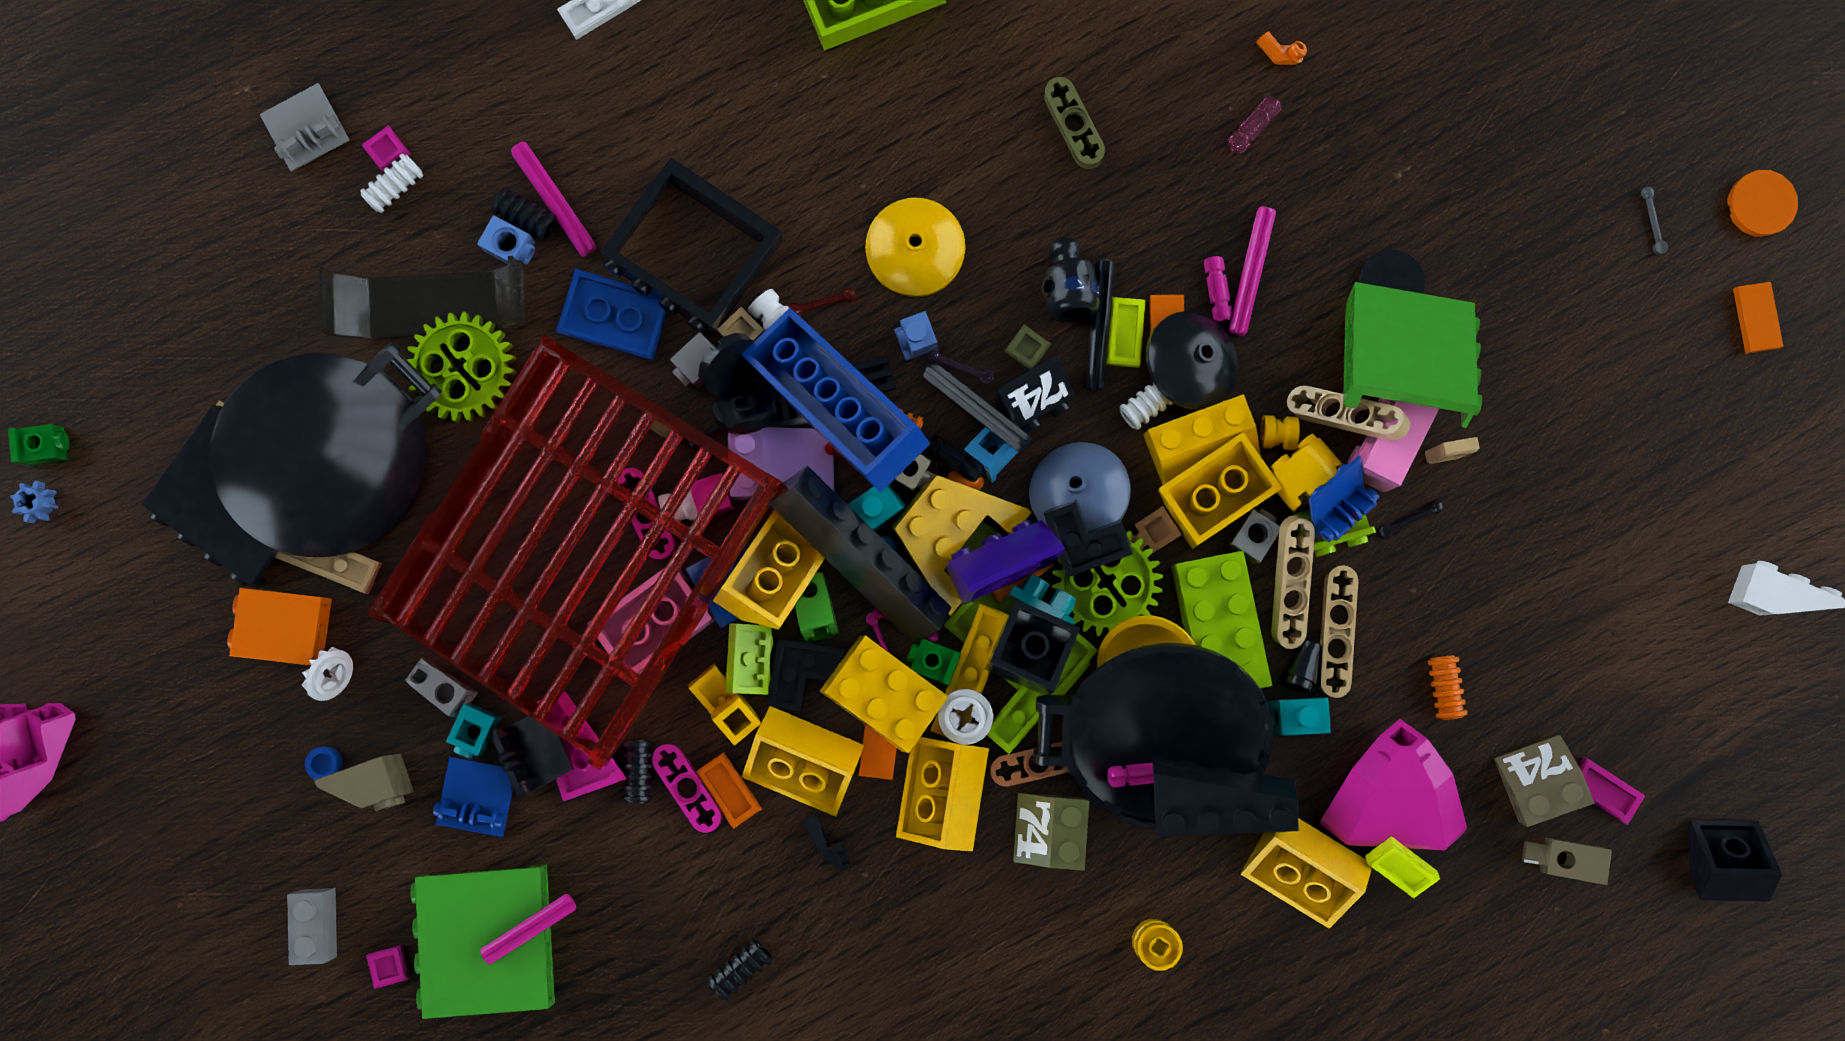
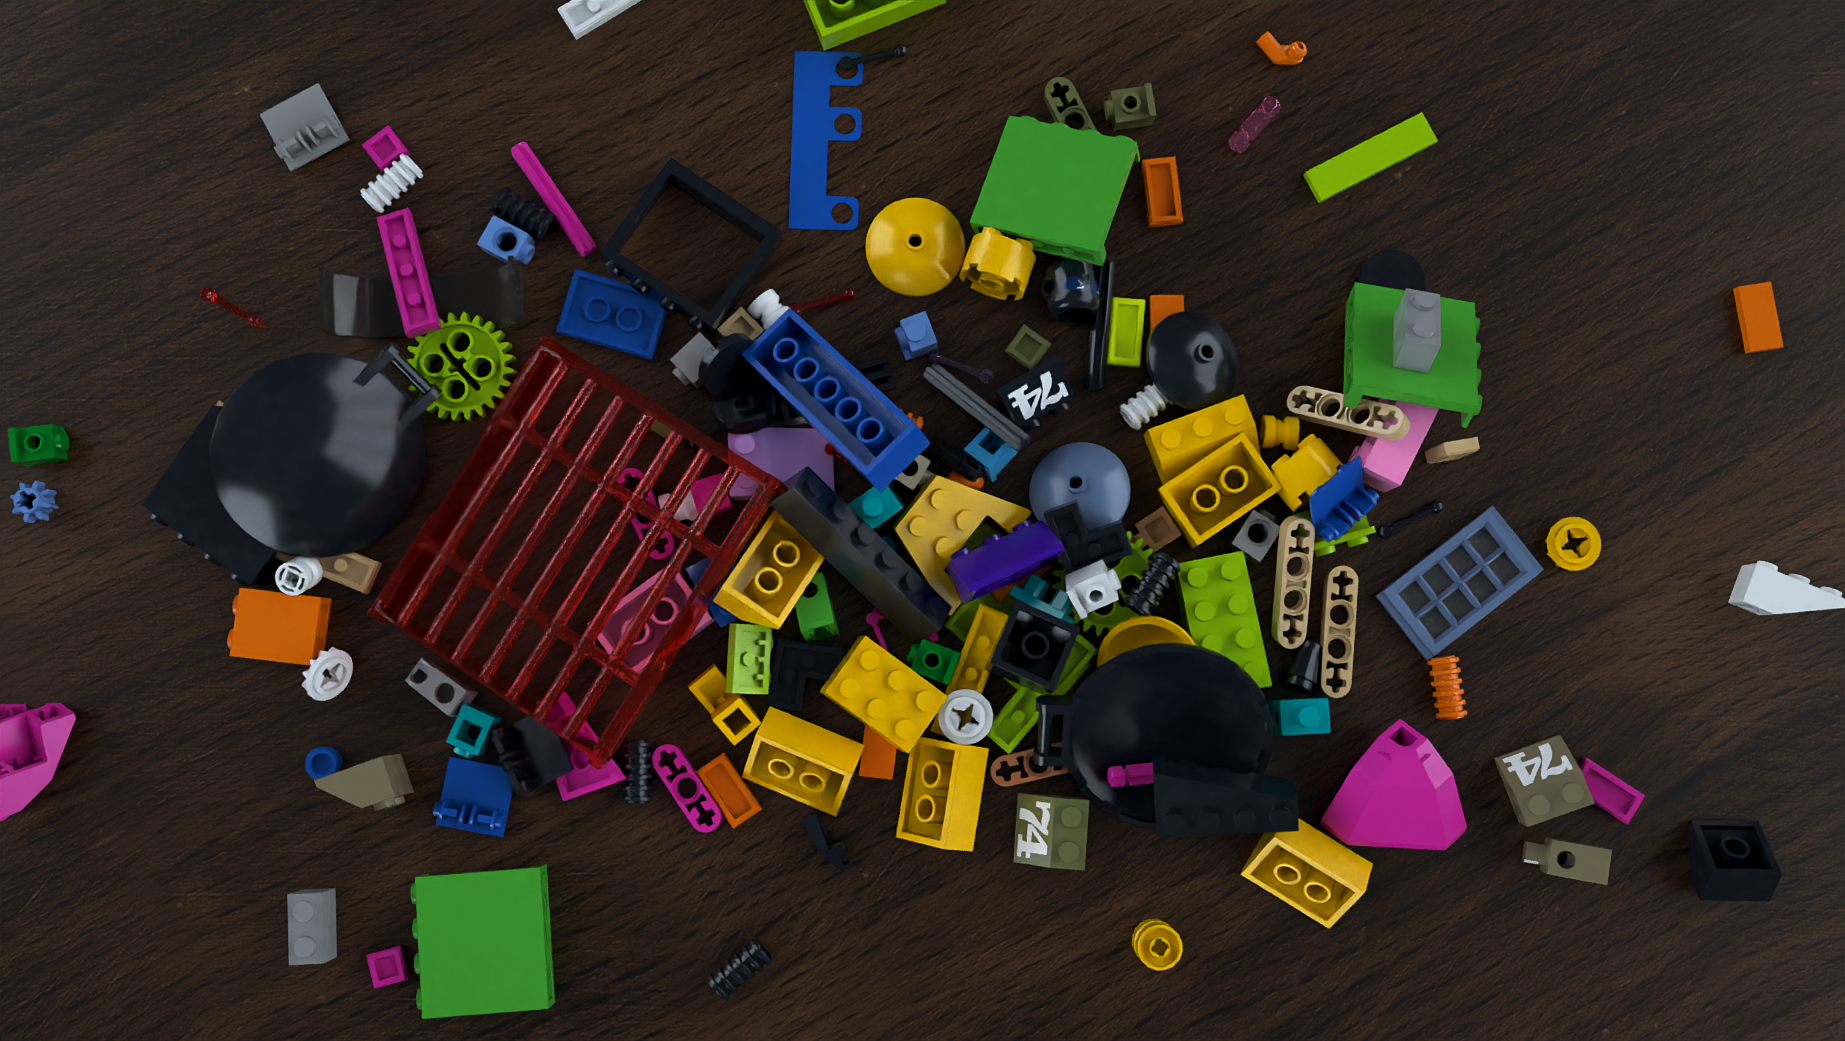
dark pink axle [480,894,577,965] -> none
dark pink axle [1204,256,1233,322] -> none
dark pink axle [1228,206,1276,336] -> none
neon yellow tile [1365,836,1440,898] -> none
dark grey hinge [1641,187,1668,255] -> none
orange tile [1727,170,1798,237] -> none
none -> clear red hinge [201,287,263,328]
none -> white wheel [275,556,323,596]
none -> dark pink tile [376,208,442,339]
none -> blue piece [788,51,863,230]
none -> black hinge [840,44,907,71]
none -> yellow brick [959,227,1036,300]
none -> bright green panel [970,115,1141,266]
none -> white brick [1065,559,1122,619]
none -> olive brick [1104,83,1156,131]
none -> black piece [1123,552,1181,617]
none -> orange tile [1141,156,1183,227]
none -> lime tile [1303,112,1438,203]
none -> sand blue piece [1376,505,1544,661]
none -> light grey brick [1393,288,1441,373]
none -> yellow gear [1545,517,1601,571]

